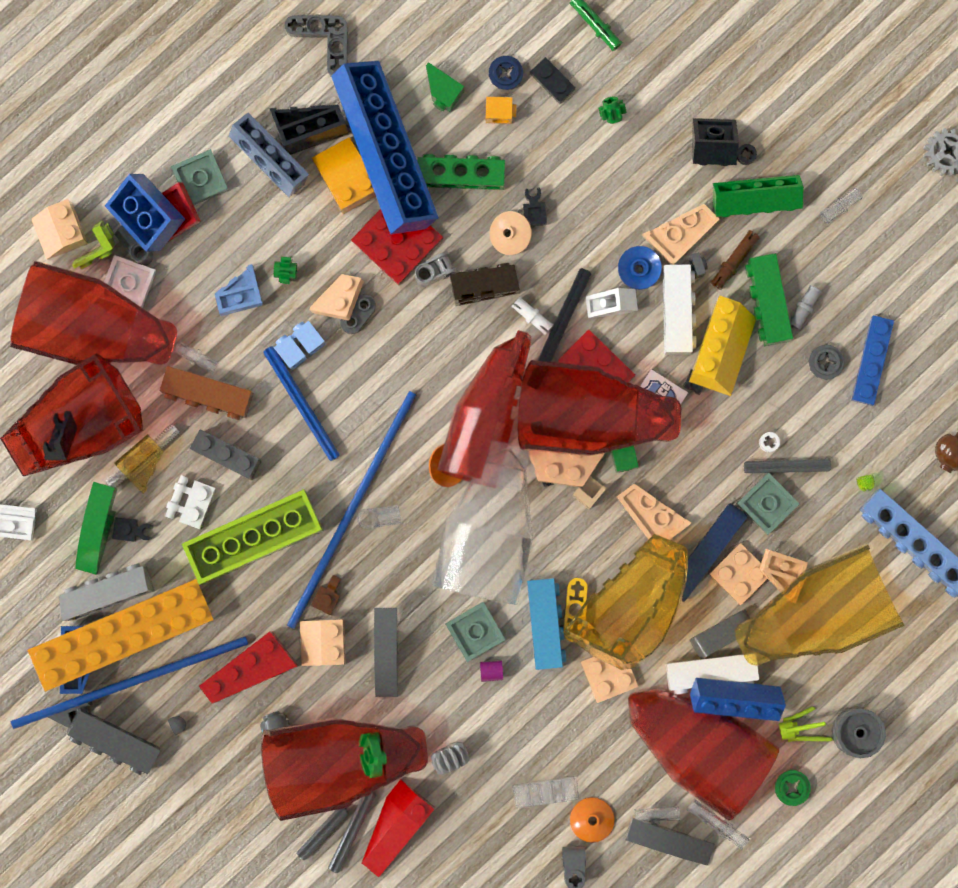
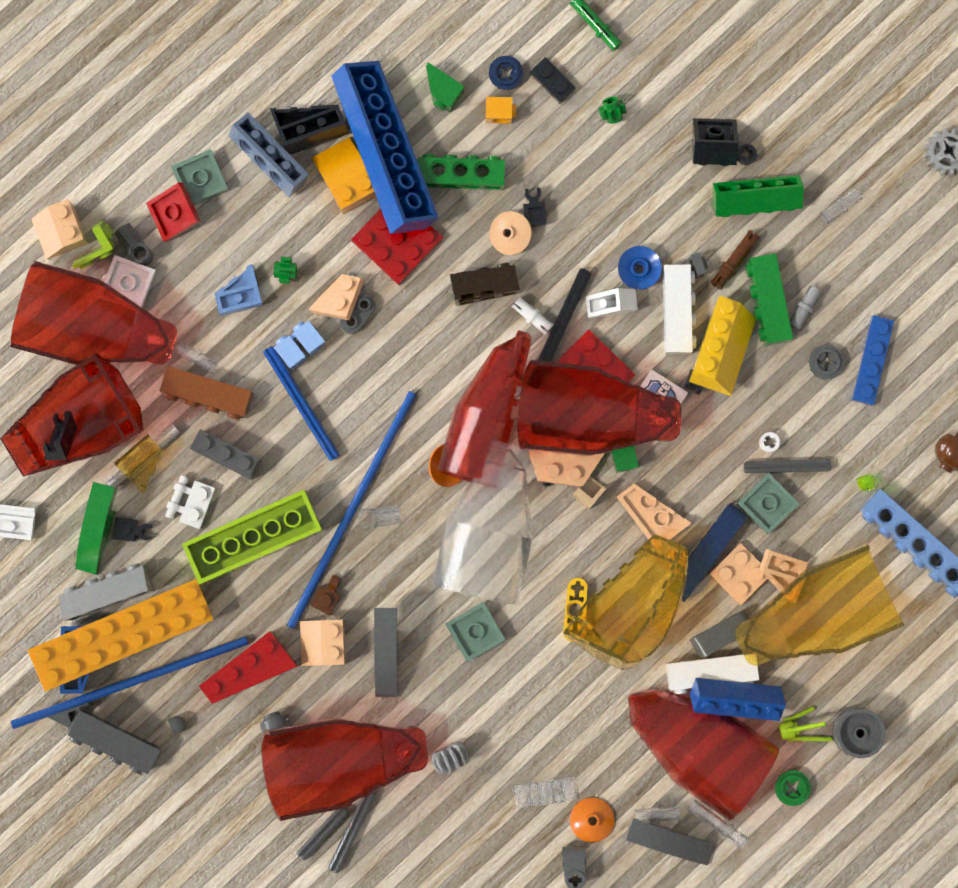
blue brick [105,174,185,252] -> none
dark grey beam [284,15,348,78] -> none
green plate [359,732,387,778] -> none
red wedge [362,779,435,877] -> none
light grey piece [415,251,458,287] -> none
magenta beam [480,660,503,682] -> none
dark azure brick [527,578,566,670] -> none
light nougat plate [581,645,638,703] -> none
light nougat wing [642,204,719,265] -> none

